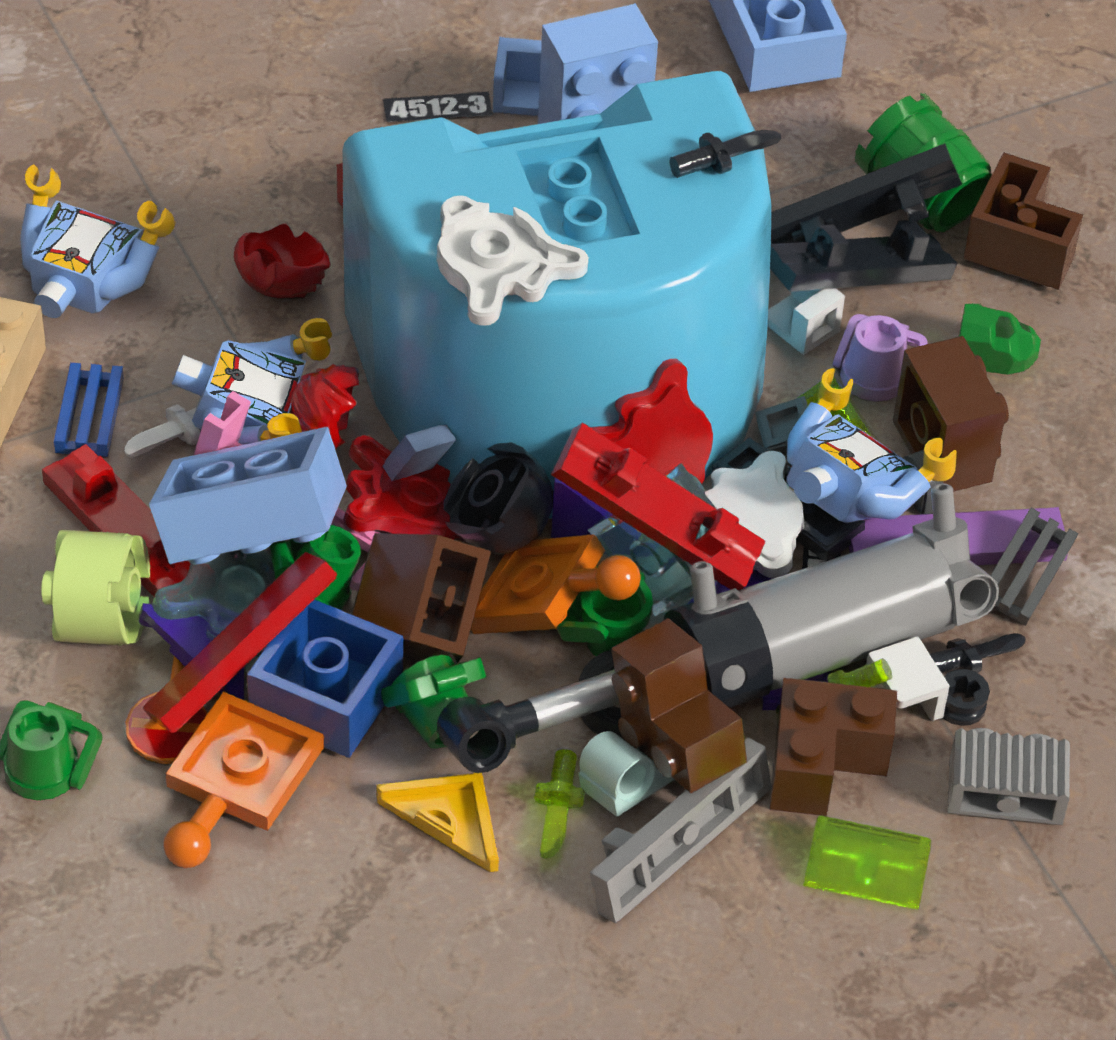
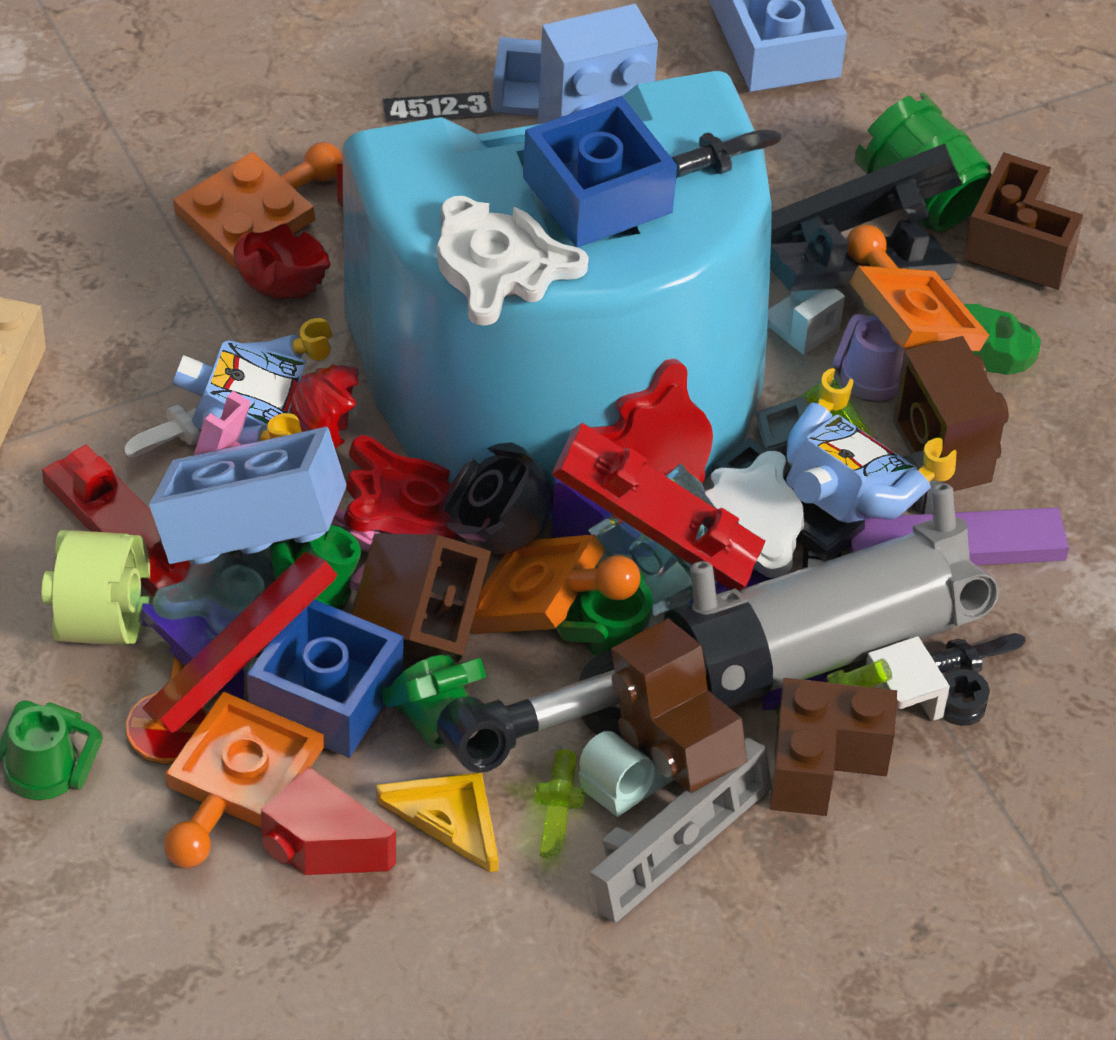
torso [20,164,175,318] -> none
blue tile [54,362,124,457] -> none
sand blue tile [383,425,456,481] -> none
clear neon green slope [803,816,932,910] -> none
light grey brick [947,728,1070,825] -> none
dark grey tile [990,507,1079,626] -> none
none -> orange plate [173,142,343,269]
none -> slope [261,767,396,875]
none -> blue brick [523,96,677,248]
none -> orange plate [846,224,989,351]

